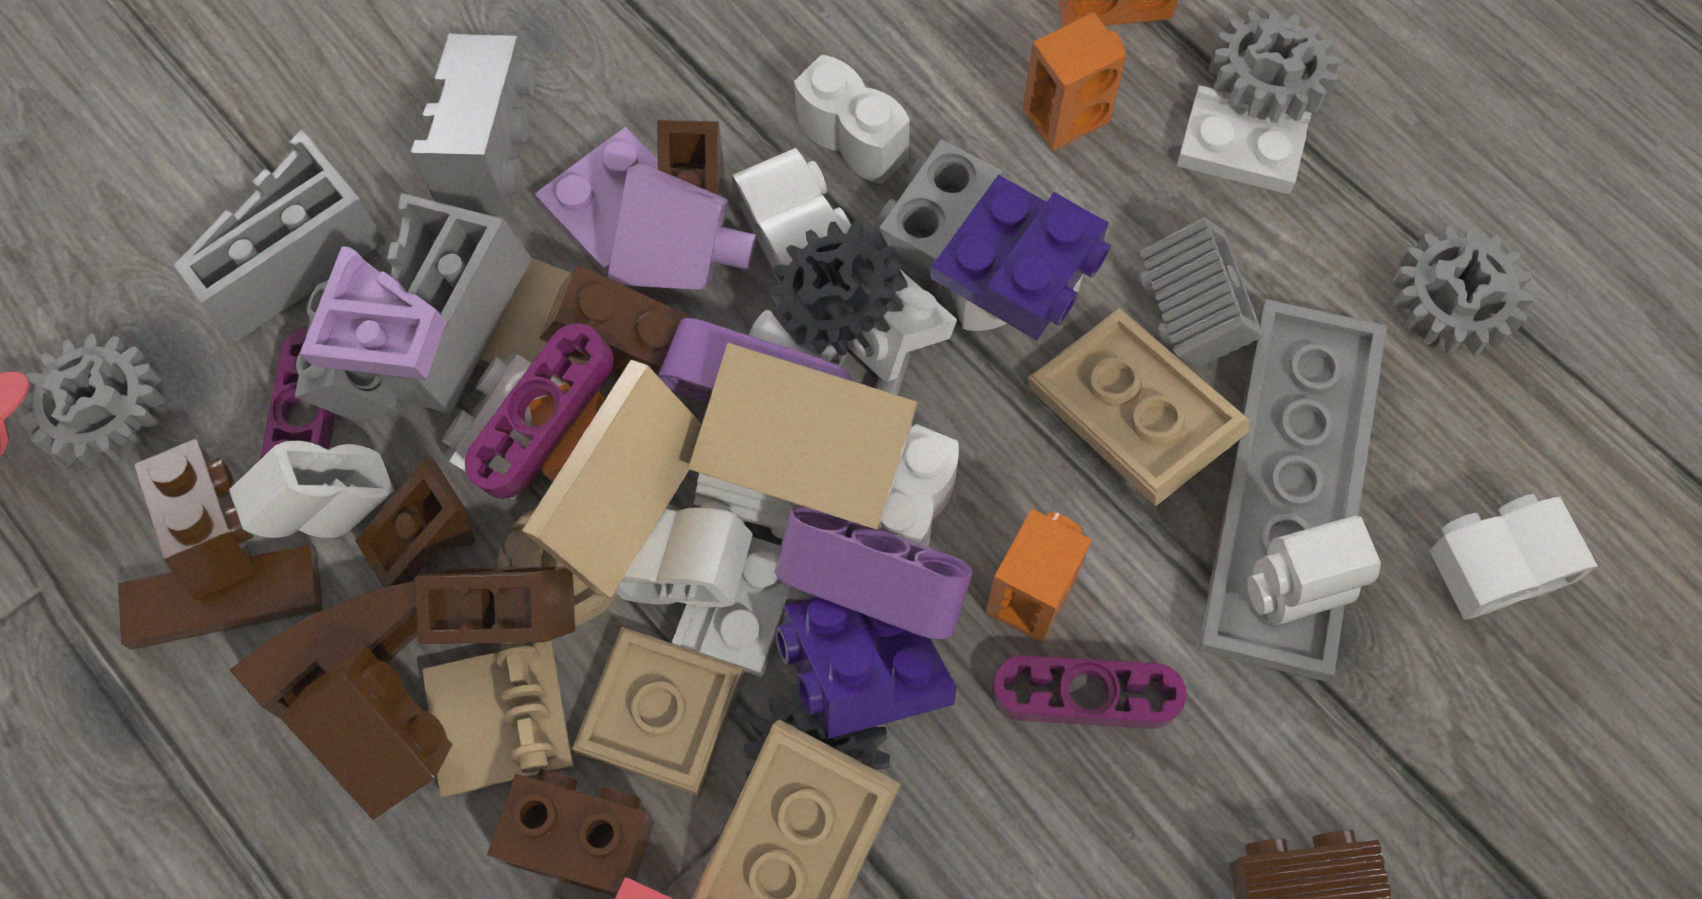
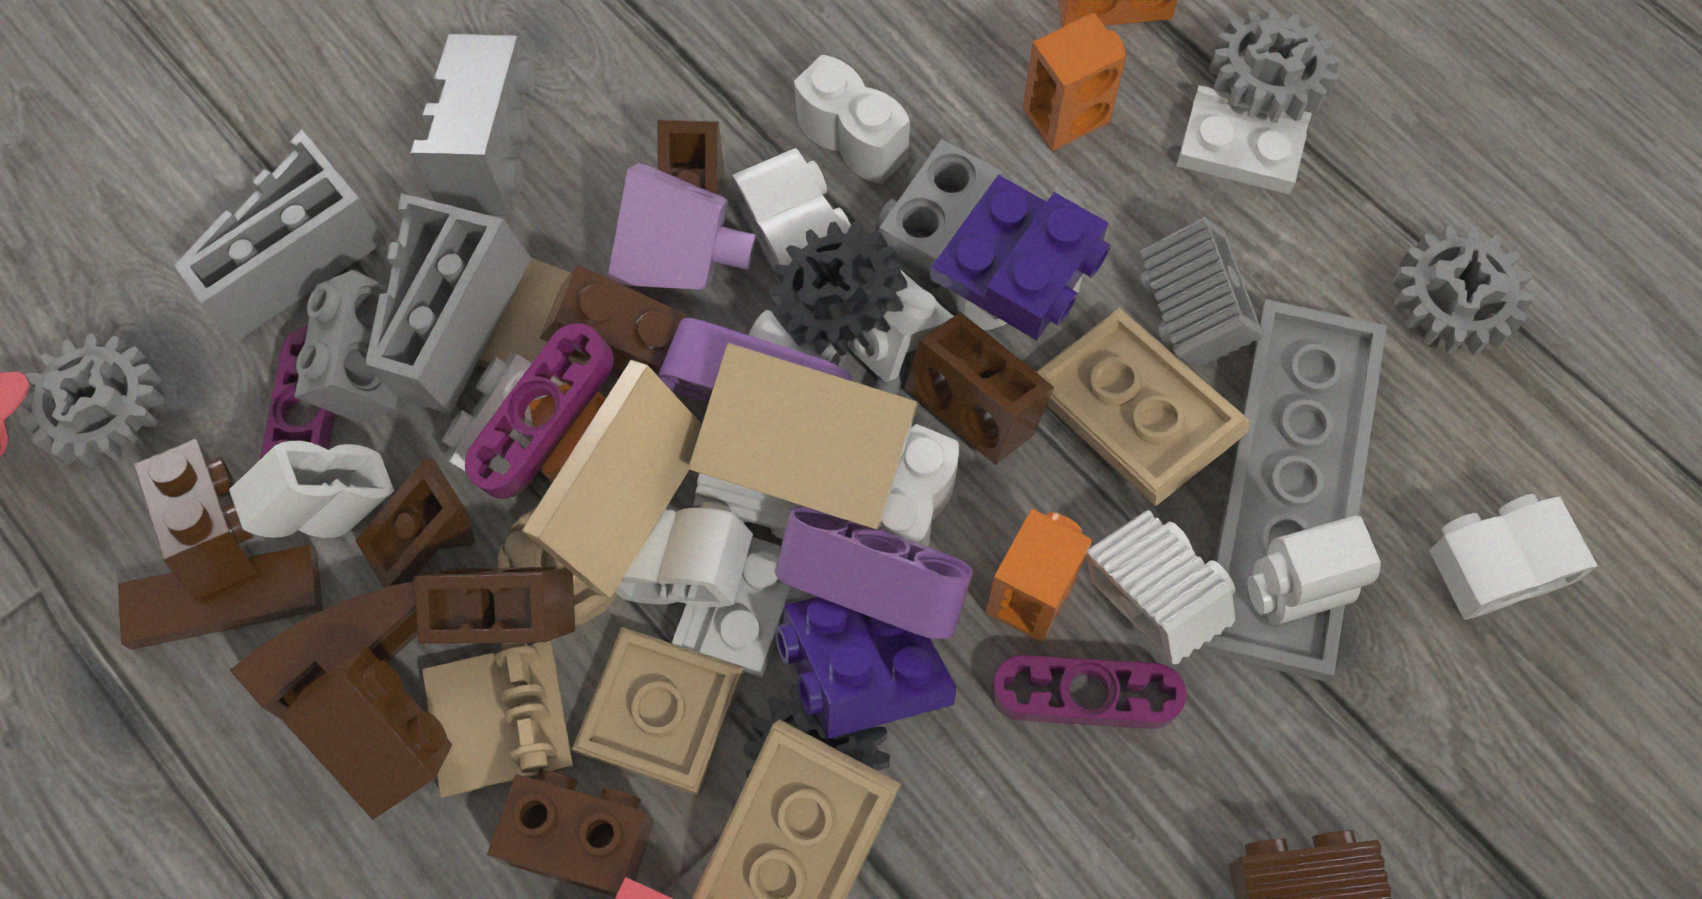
lavender wing [300,246,447,380] -> none
lavender wing [535,127,658,278] -> none
none -> reddish brown brick [905,312,1054,465]
none -> white brick [1086,510,1236,664]

